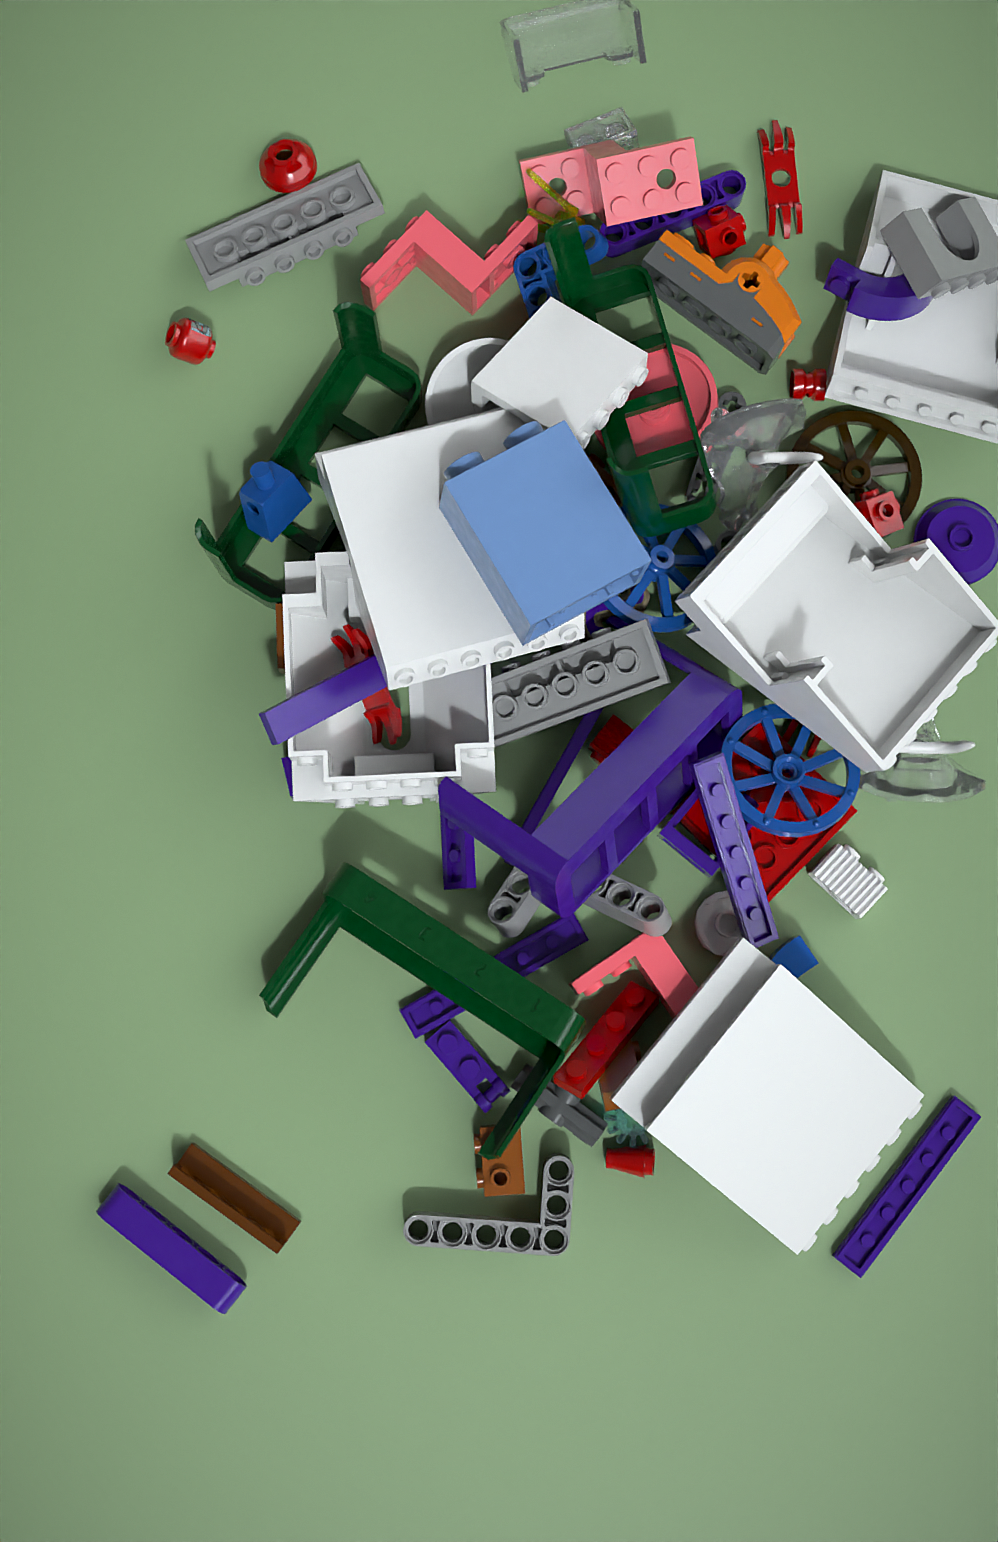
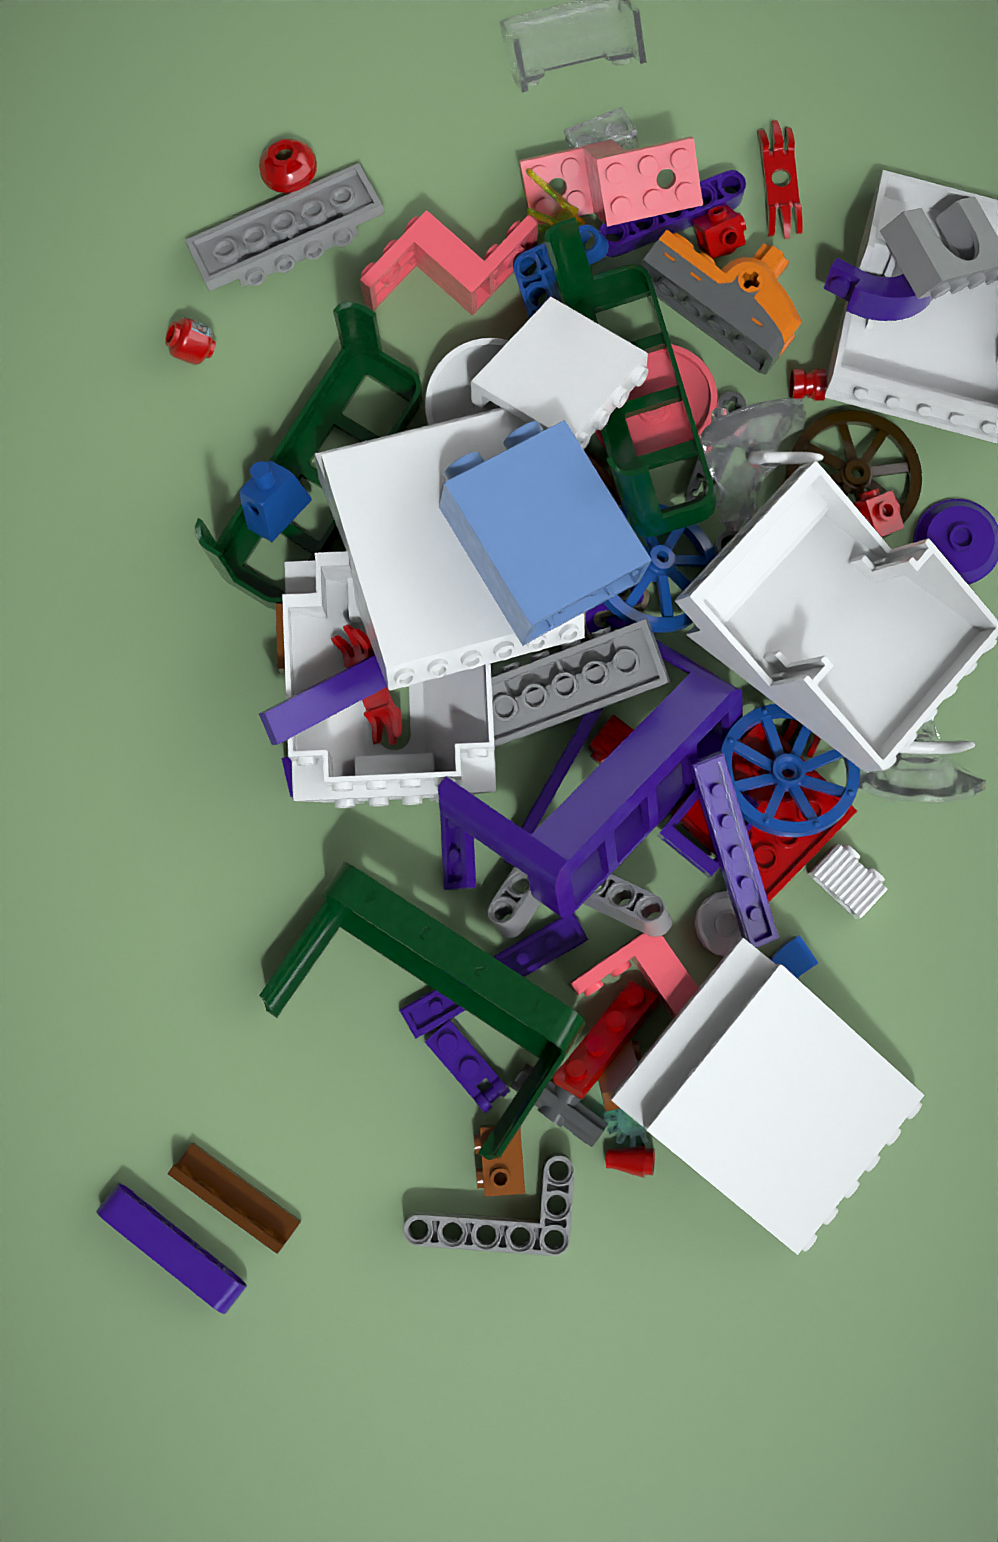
dark purple tile [832,1095,981,1278] -> none

